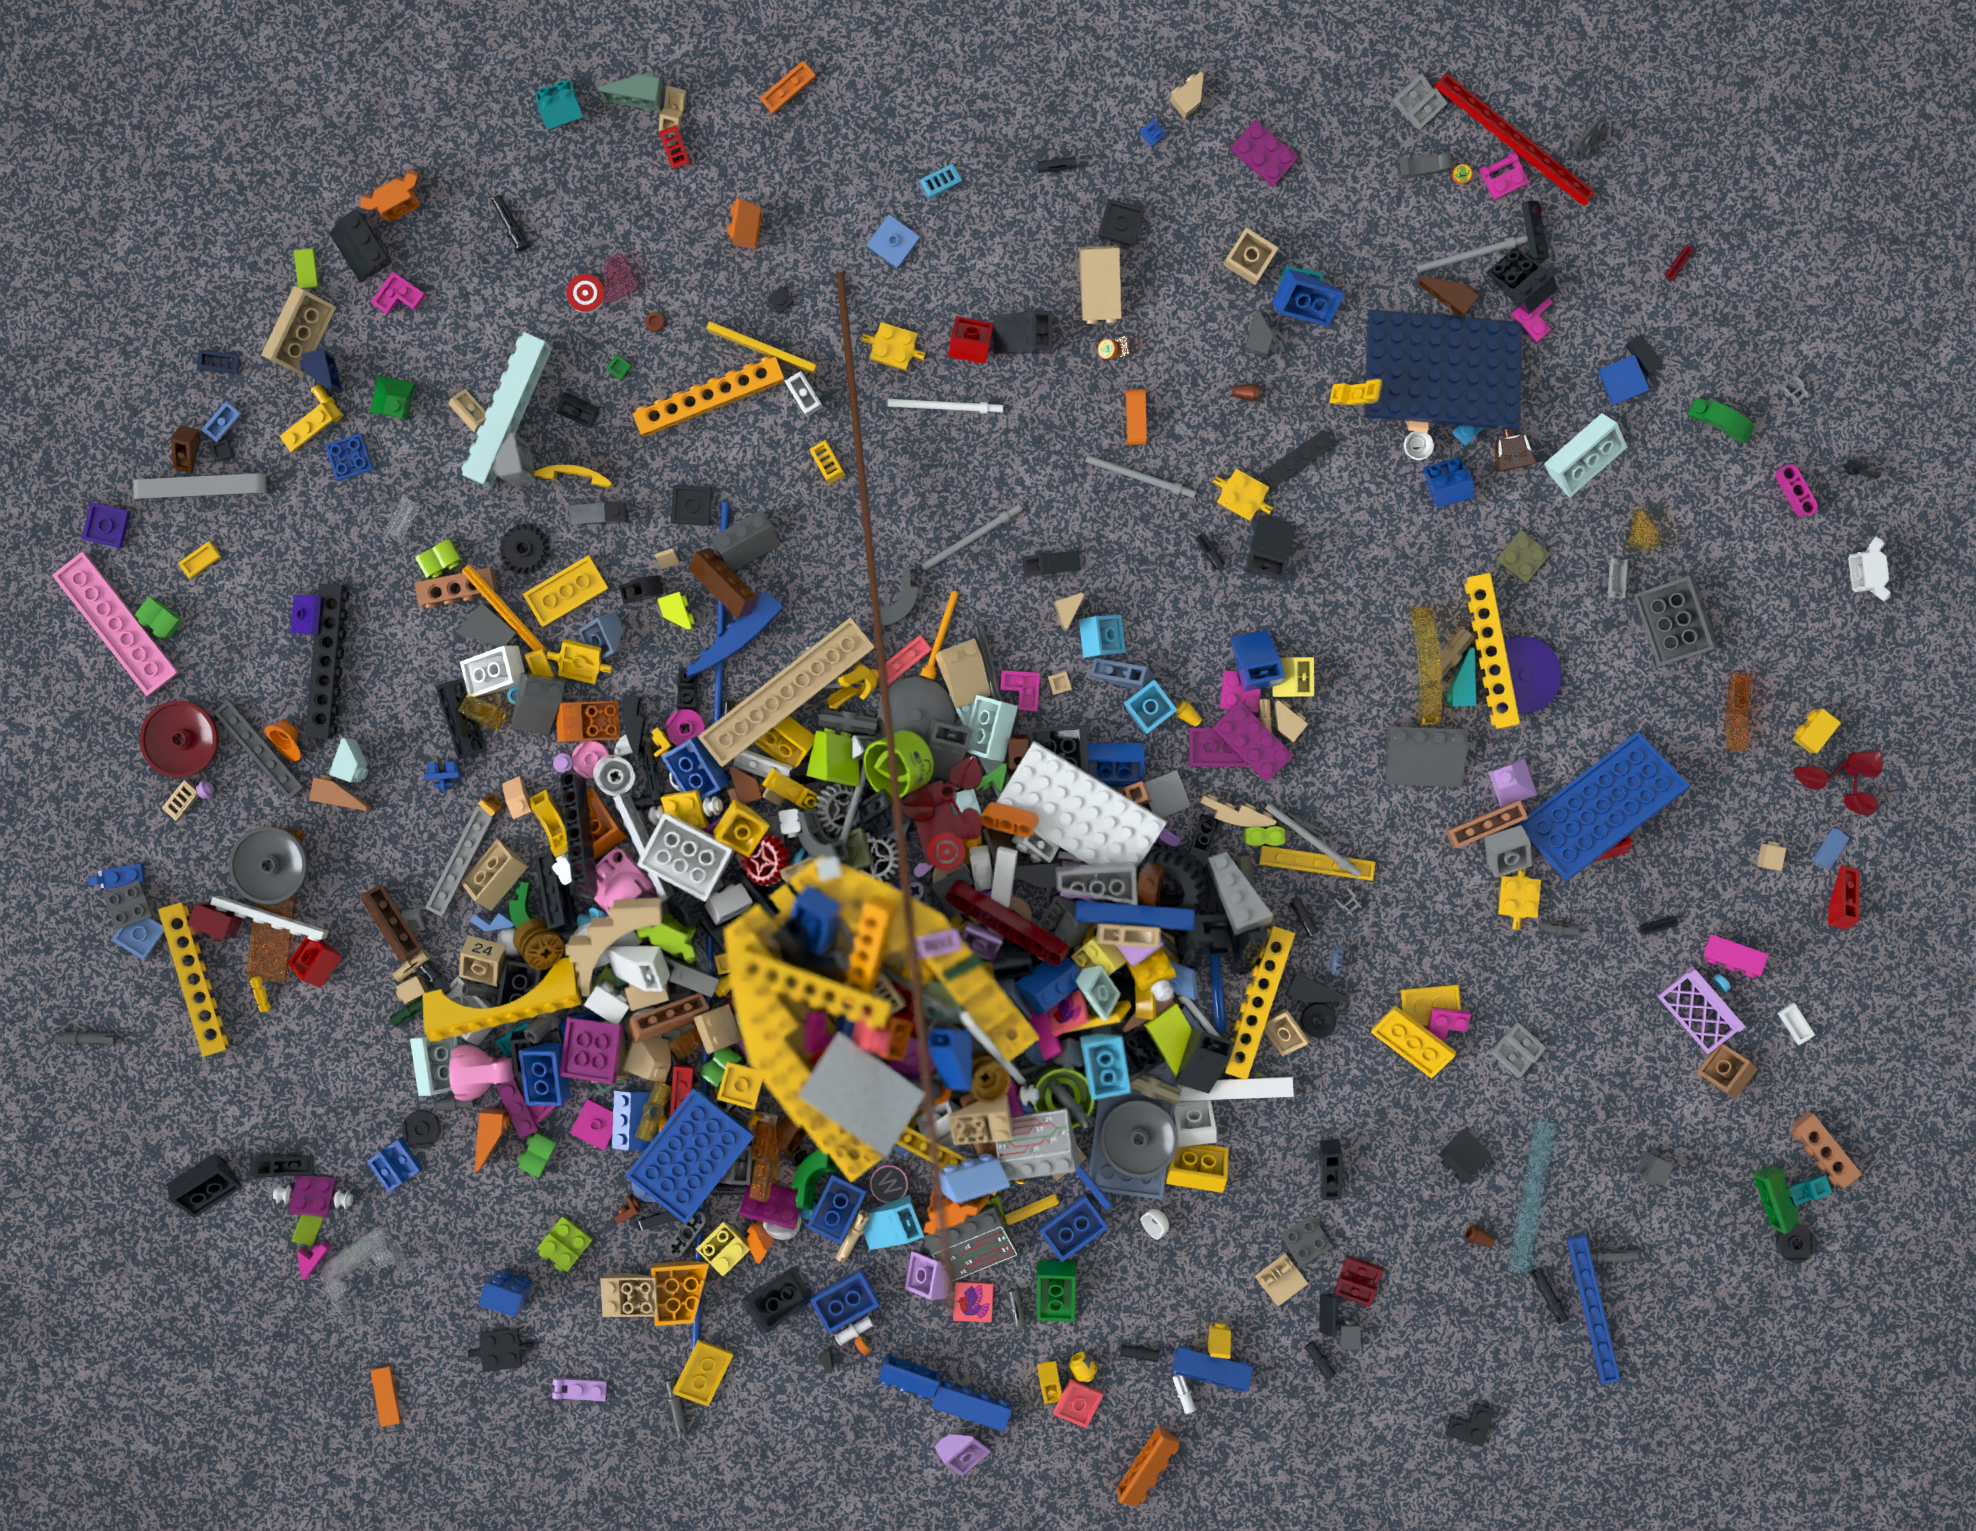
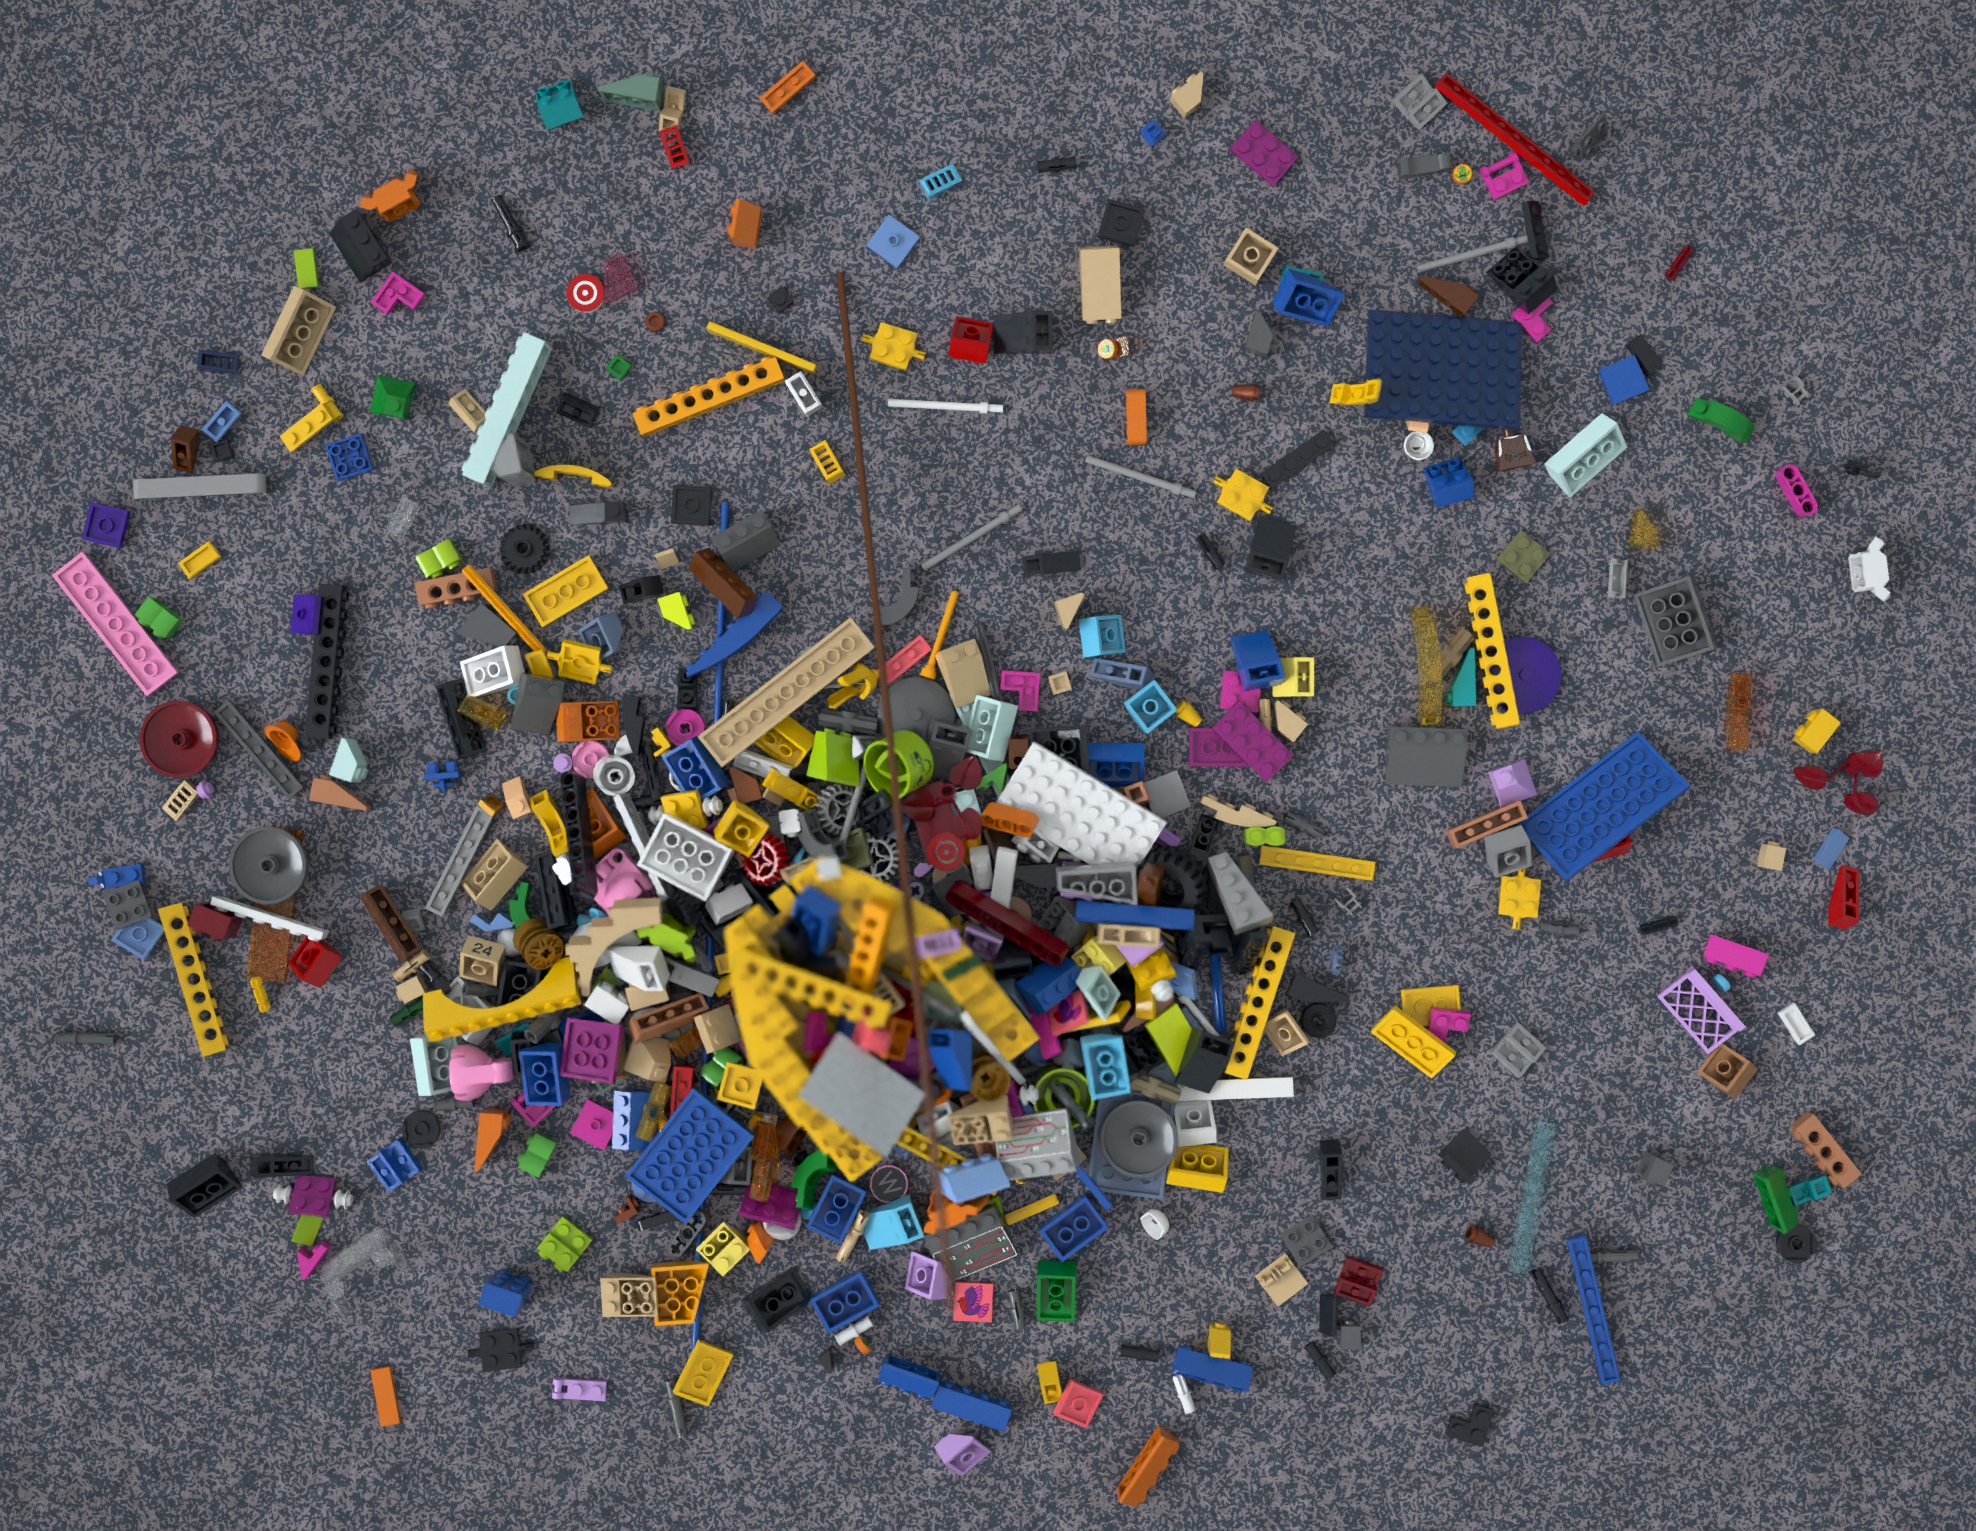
dark blue slope [300,349,342,394] -> none
magenta plate [496,1078,539,1139] -> none
yellow head [1069,1352,1097,1382] -> none
light grey bar [1265,803,1361,877] -> none

